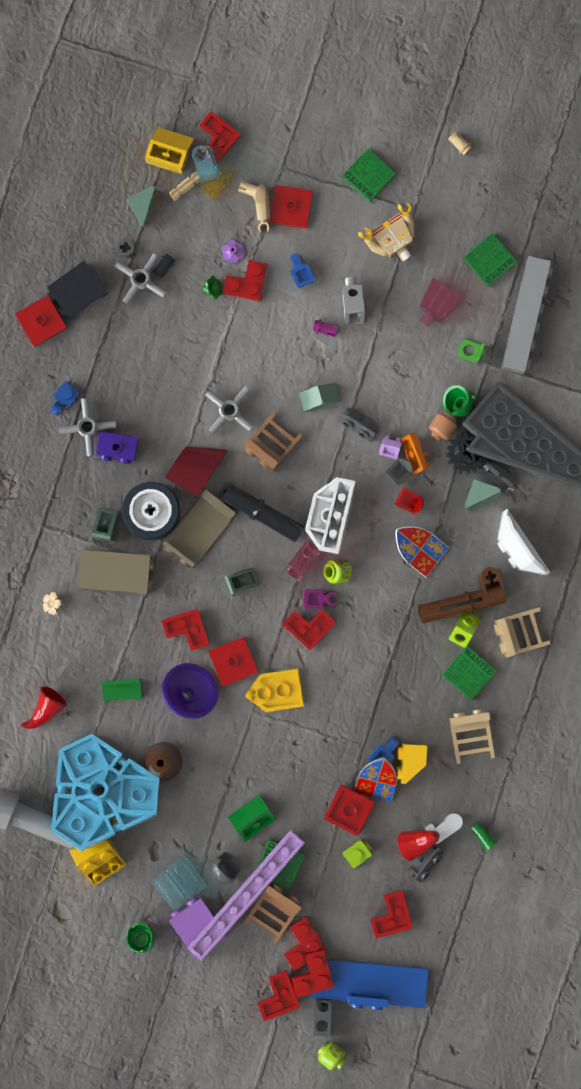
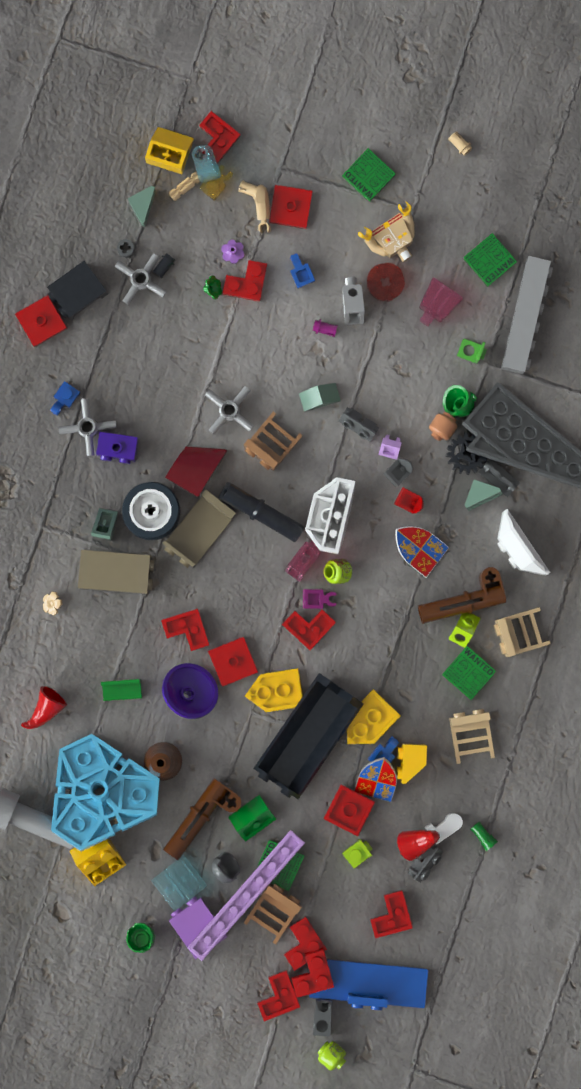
sand green slope [225,567,259,596] -> none
orange plate [400,432,432,475] -> none
none -> reddish brown piece [163,778,241,861]
none -> black panel [253,673,364,799]
none -> yellow tile [347,689,401,744]
none -> clear red plate [367,263,405,302]

